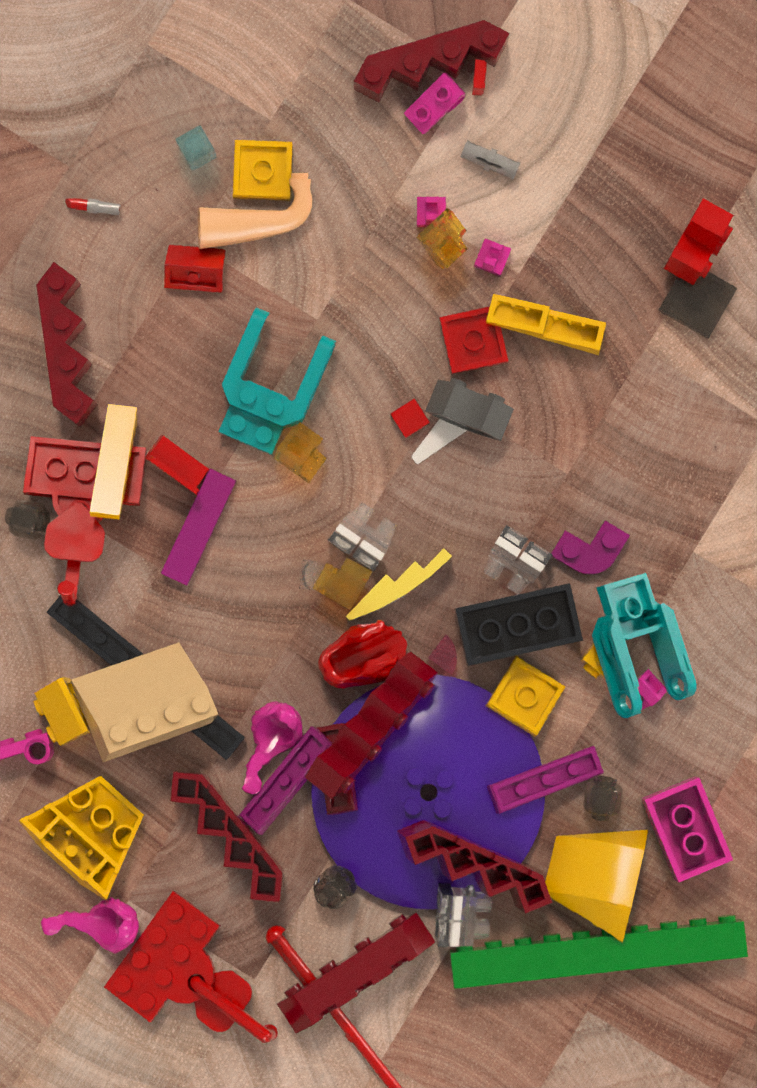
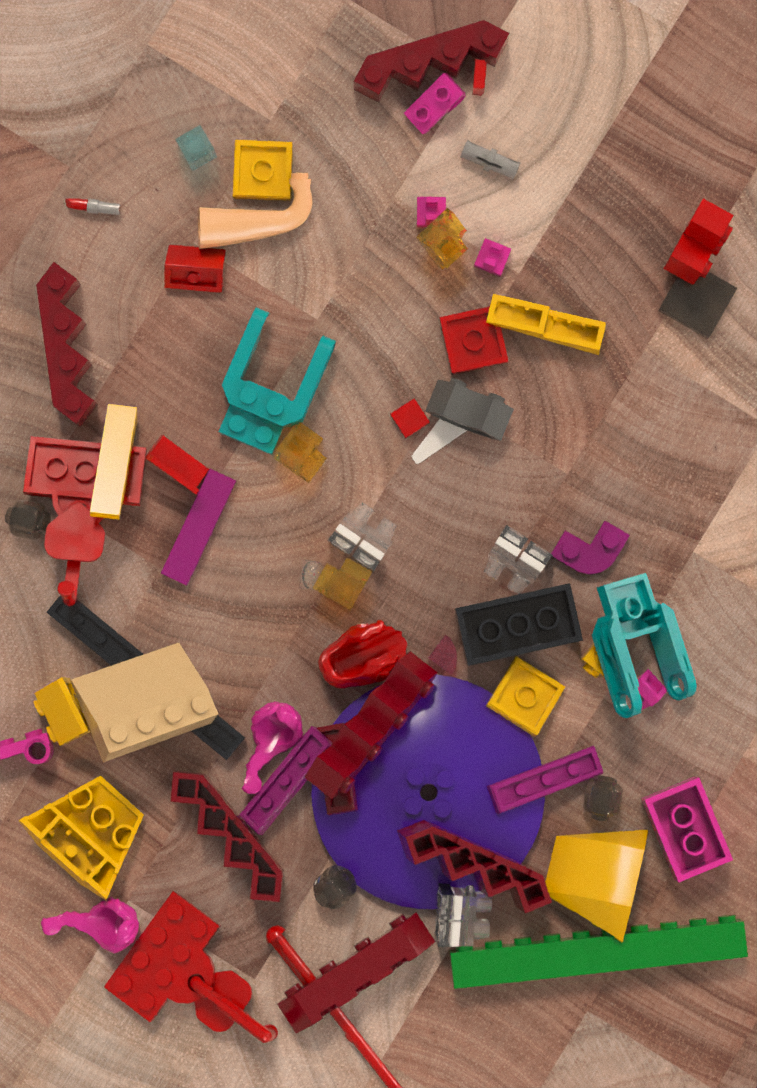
light yellow slope [346,548,452,621] -> none

